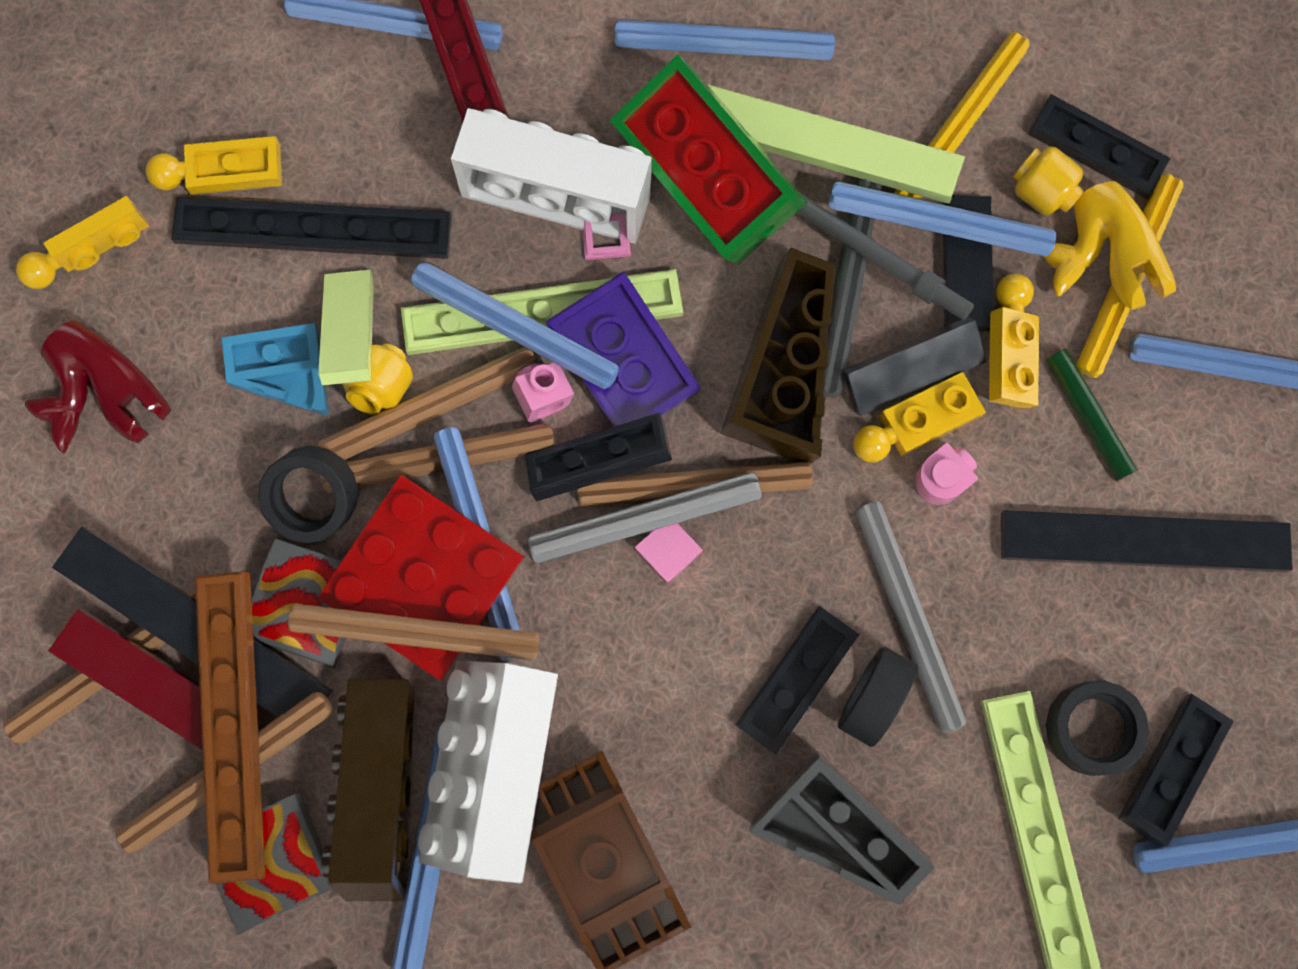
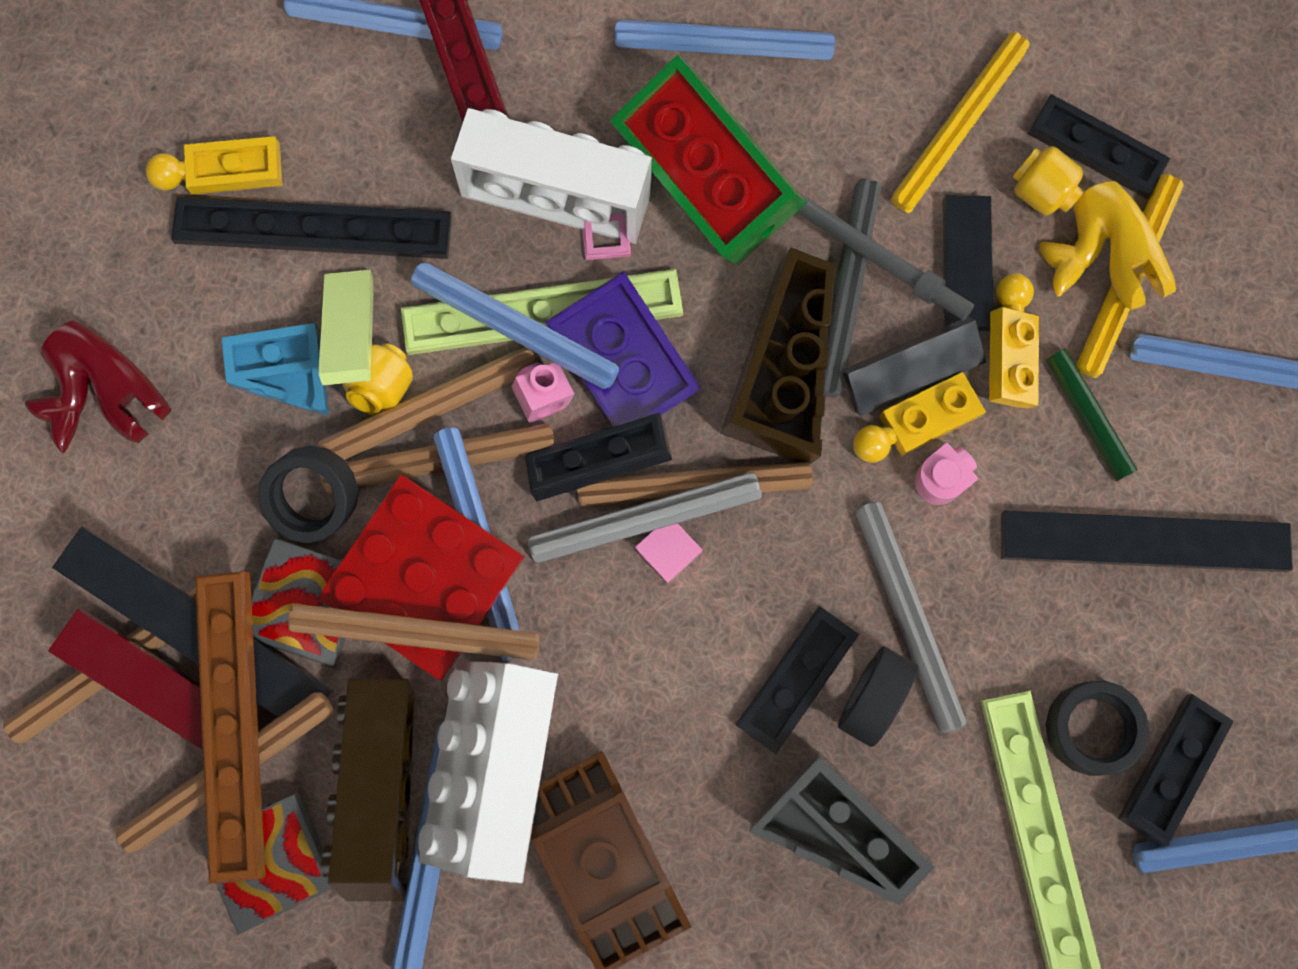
yellow plate [16,195,149,289] -> none
yellowish green tile [708,85,965,204] -> none
medium blue axle [829,182,1056,256] -> none

